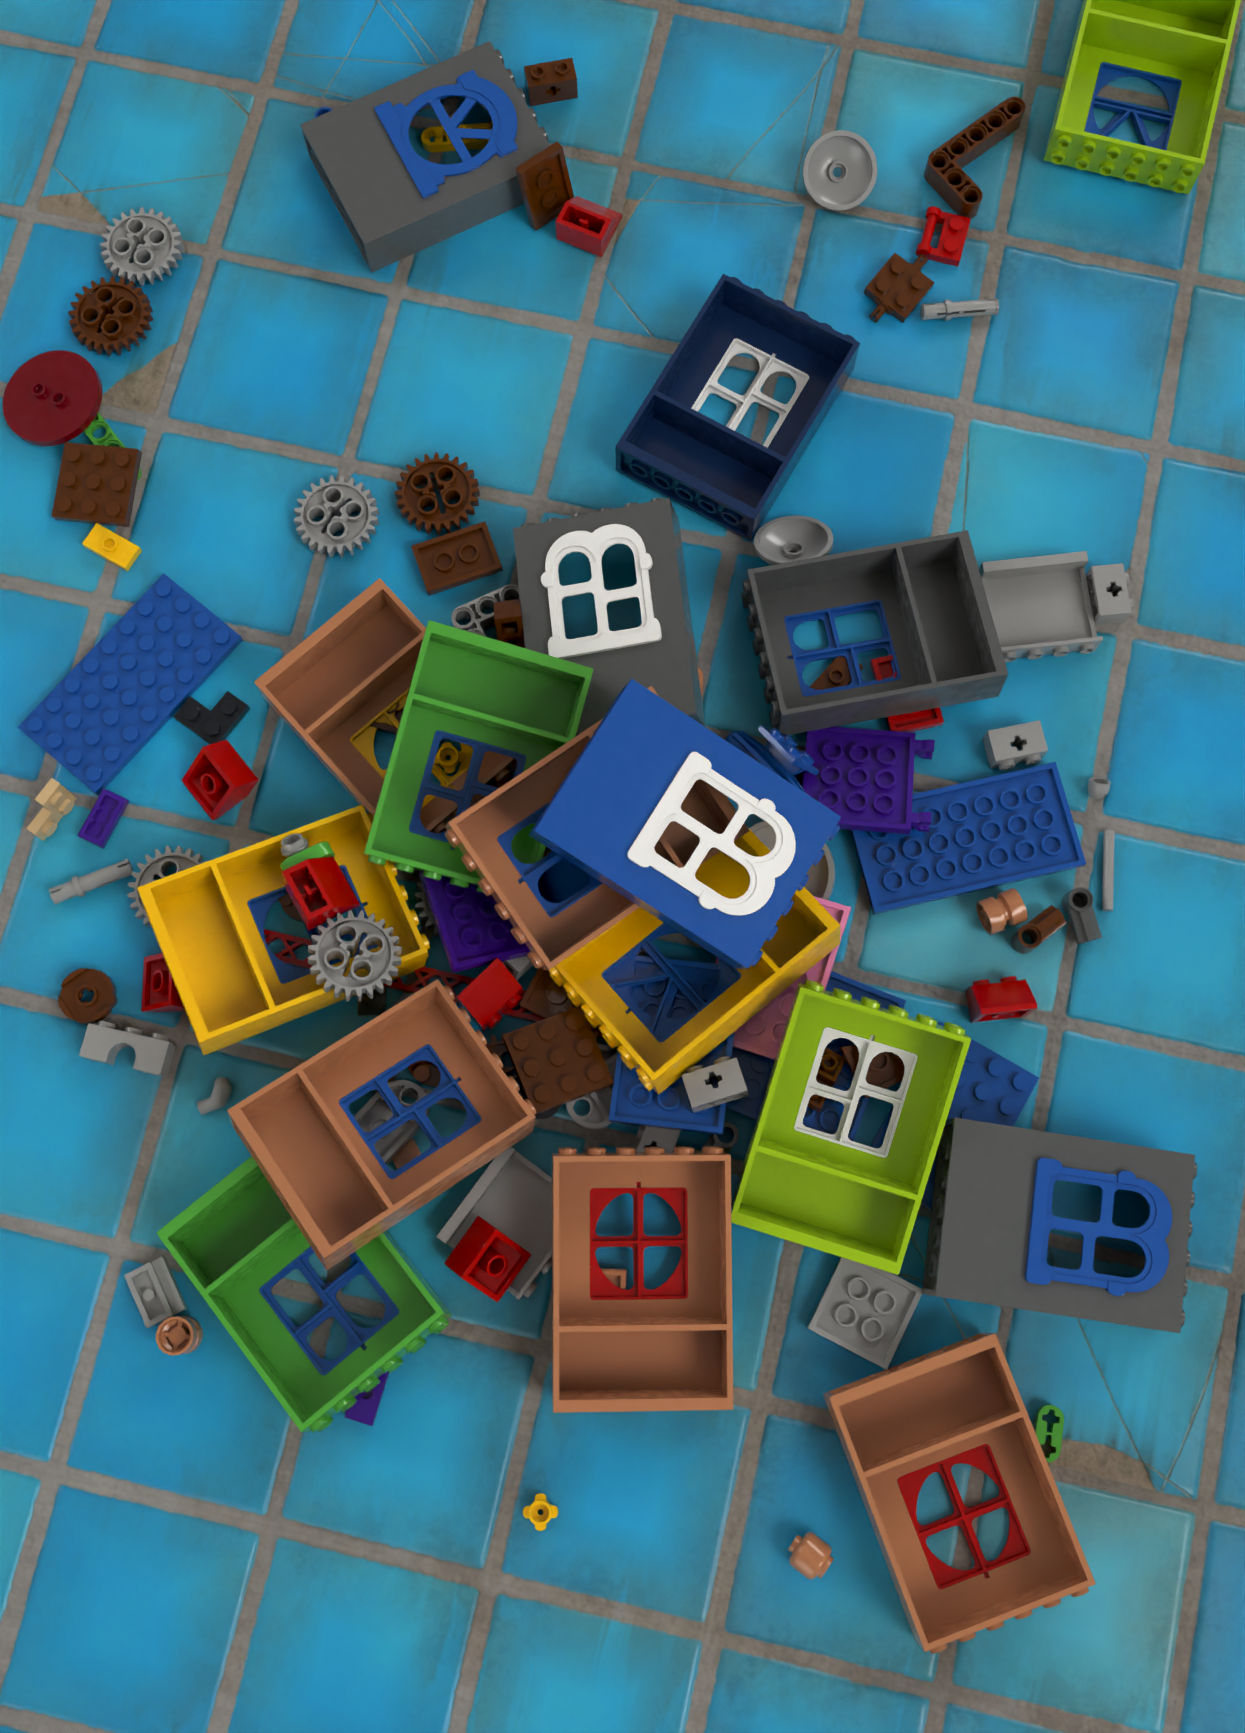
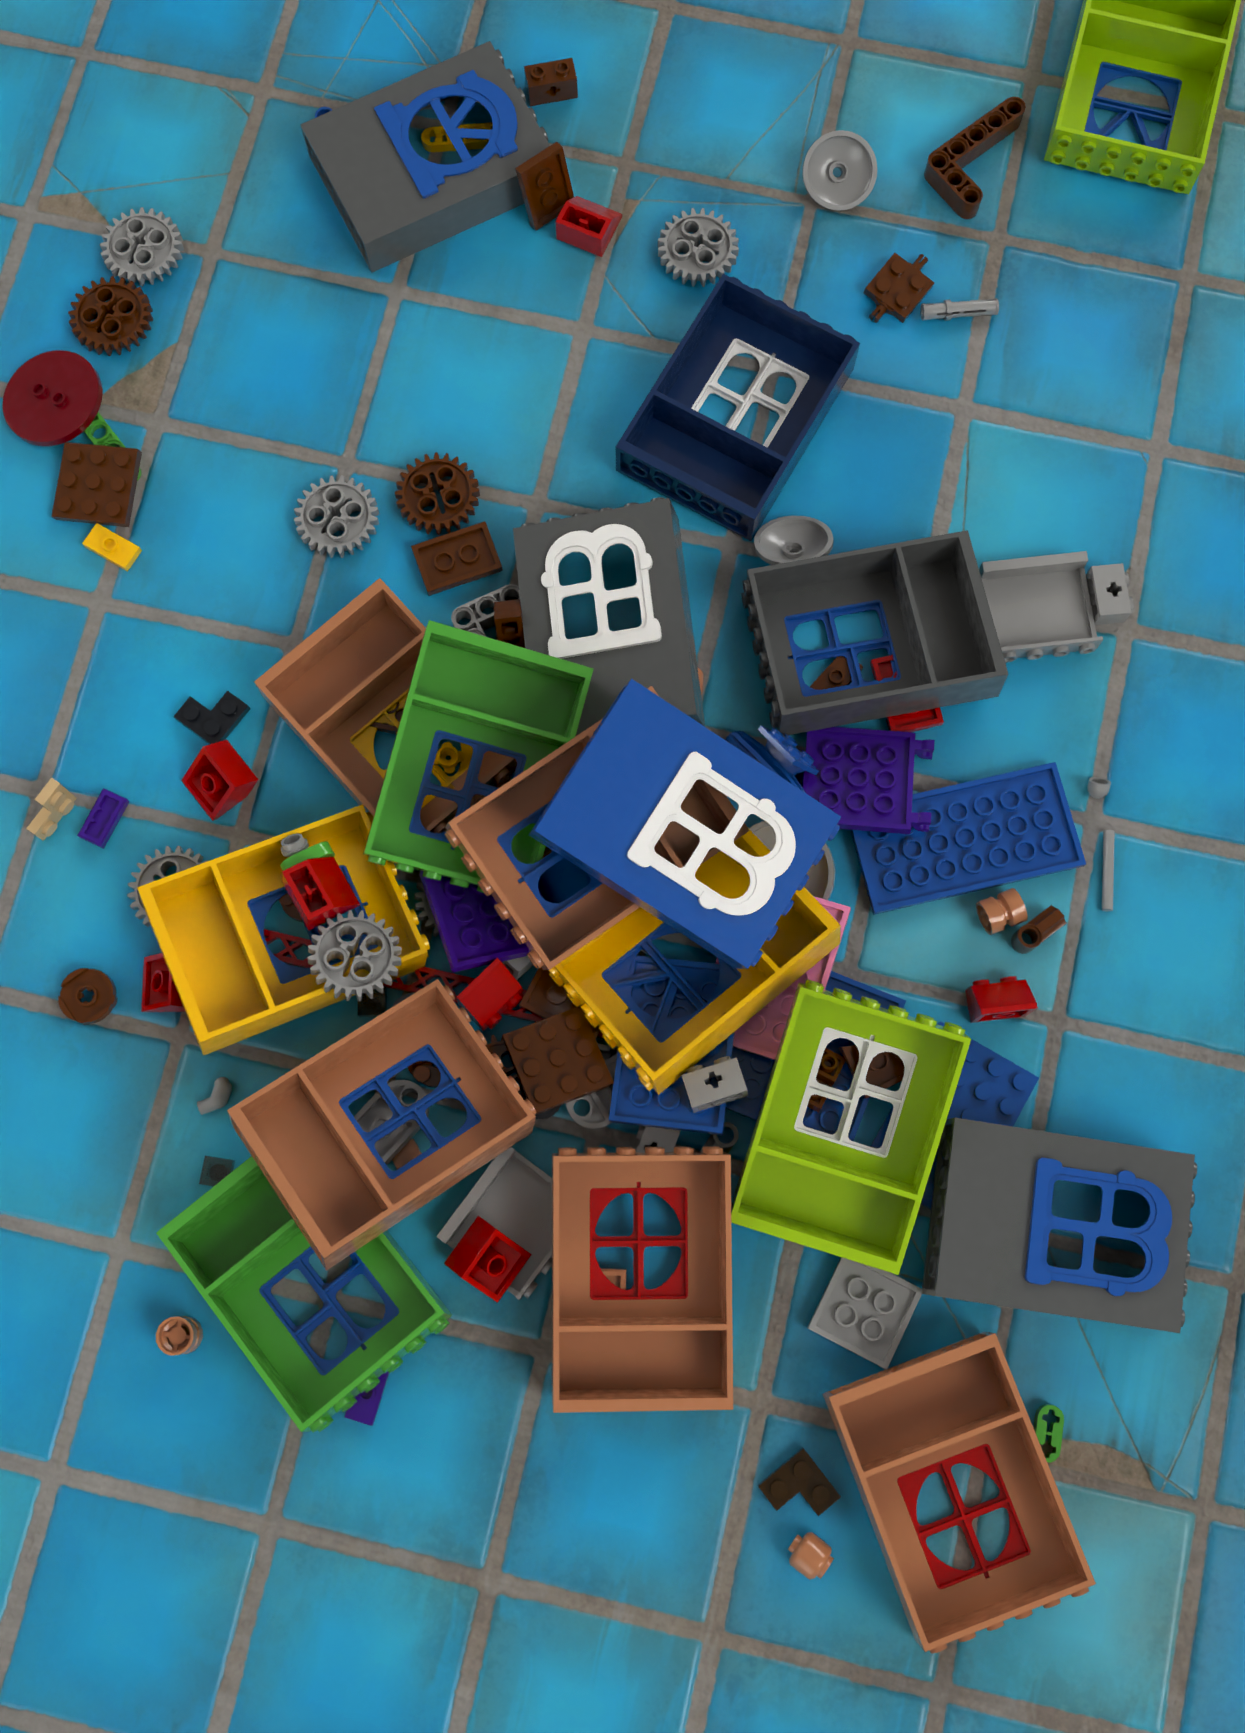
blue plate [18,574,243,795] -> none
light grey pin [49,858,134,905] -> none
light grey arch [79,1021,176,1078] -> none
light grey plate [124,1256,188,1328] -> none
yellow plate [523,1493,558,1531] -> none
red plate [916,206,971,267] -> none
light grey brick [982,720,1048,770] -> none
dark grey piece [1062,887,1102,944] -> none
none -> clear smoke plate [199,1156,235,1187]
none -> light grey gear [658,208,739,287]
none -> dark brown plate [757,1447,841,1516]

